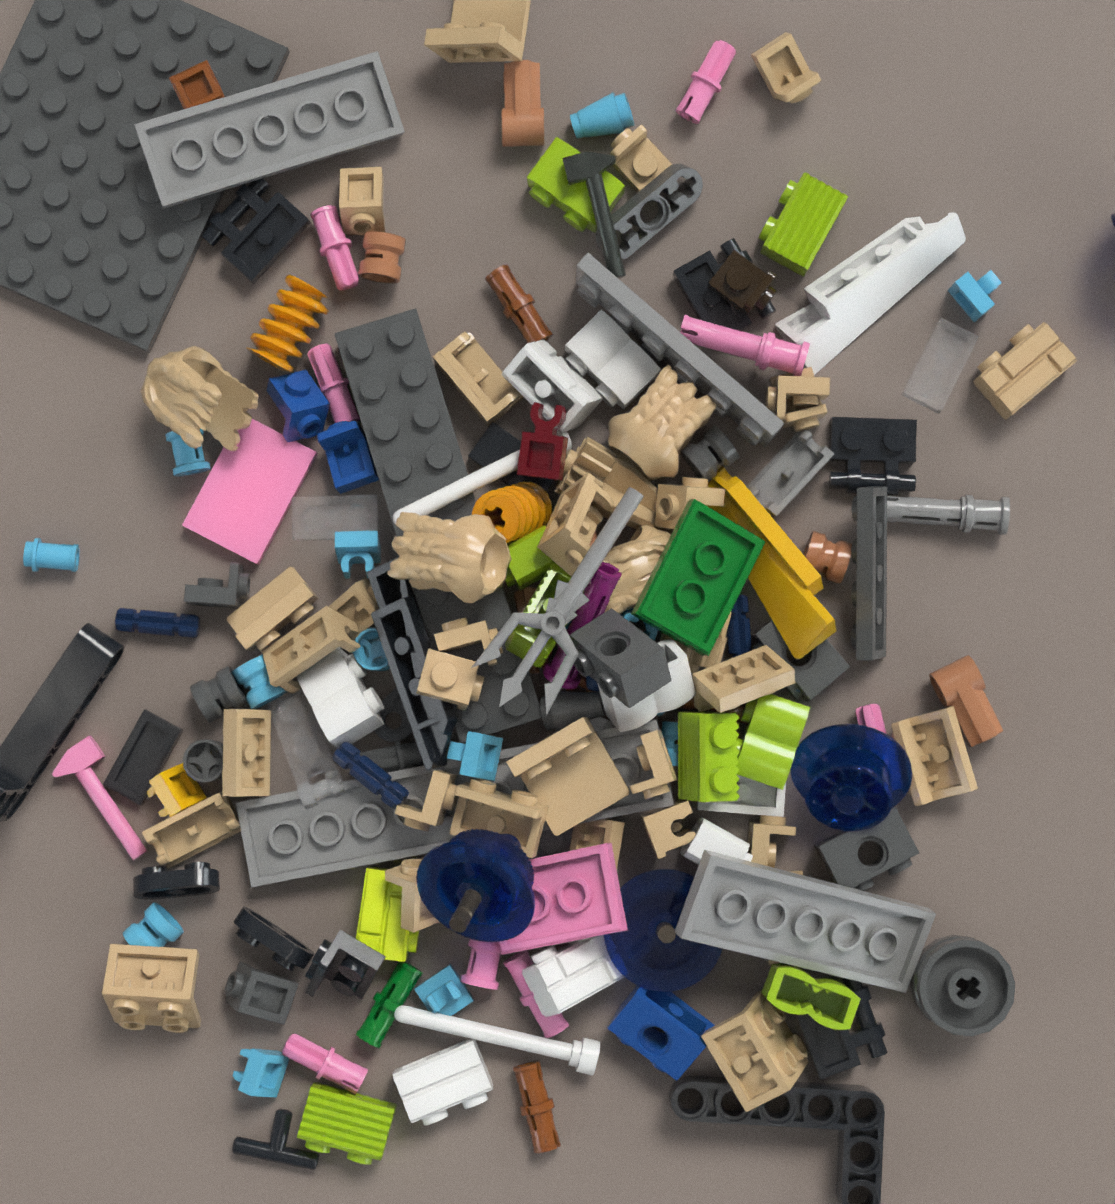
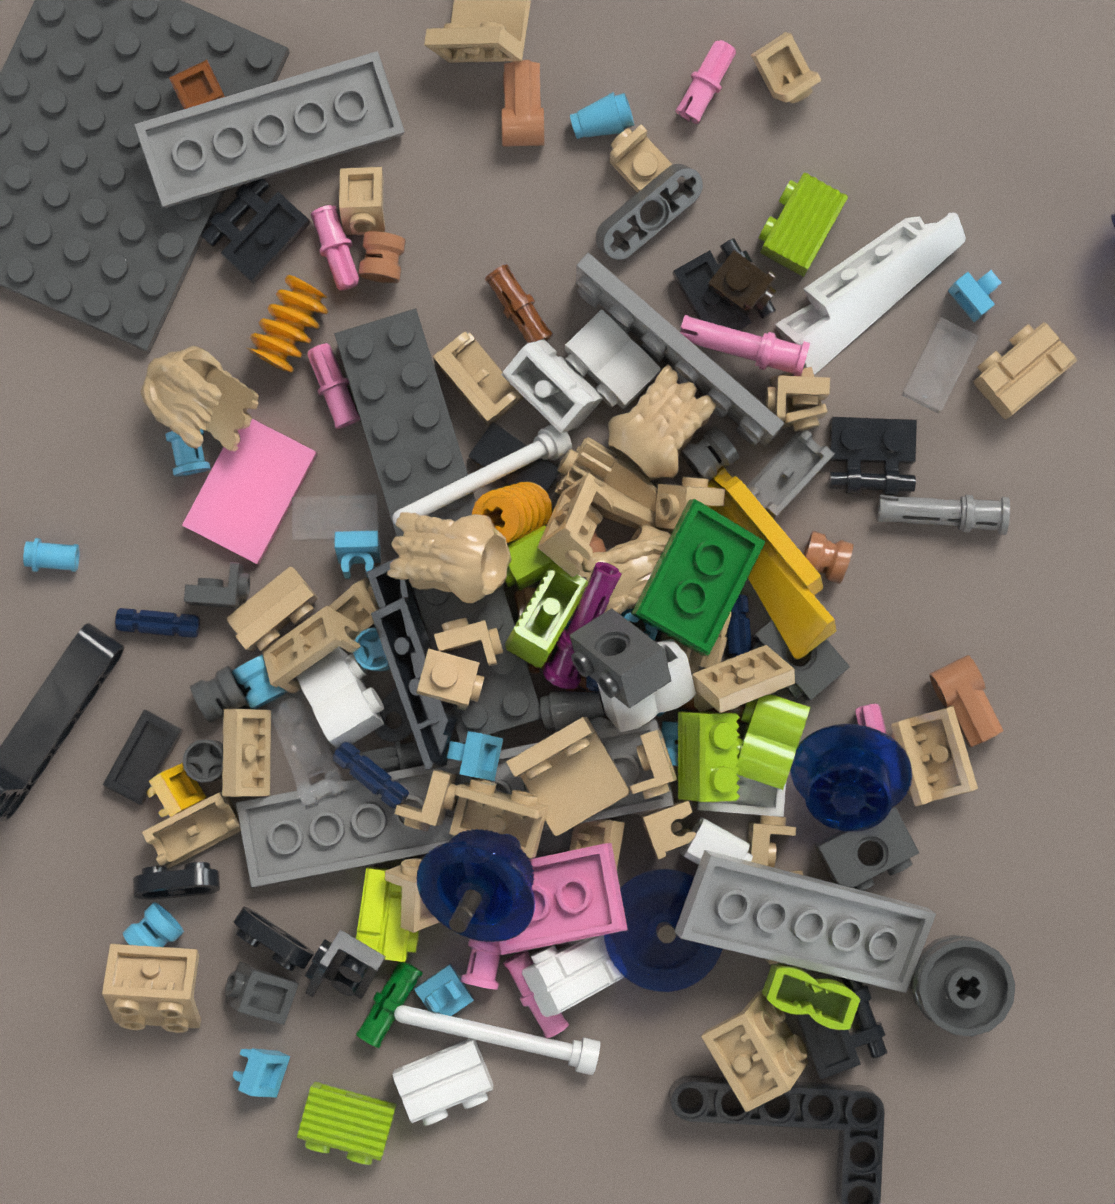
bright pink piece [52,736,147,861] -> none
black piece [232,1109,319,1170] -> none
blue bracket [266,370,330,442] -> none
bright pink axle [282,1034,368,1094] -> none
blue bracket [317,421,379,494] -> none
light grey piece [471,487,644,717] -> none
dark orange pin [513,1061,561,1153] -> none
dark red plate [517,402,568,481] -> none
lime brick [526,137,625,233] -> none
pearl dark grey piece [563,151,626,278] -> none
blue brick [608,973,715,1081] -> none
dark grey plate [851,486,887,661] -> none

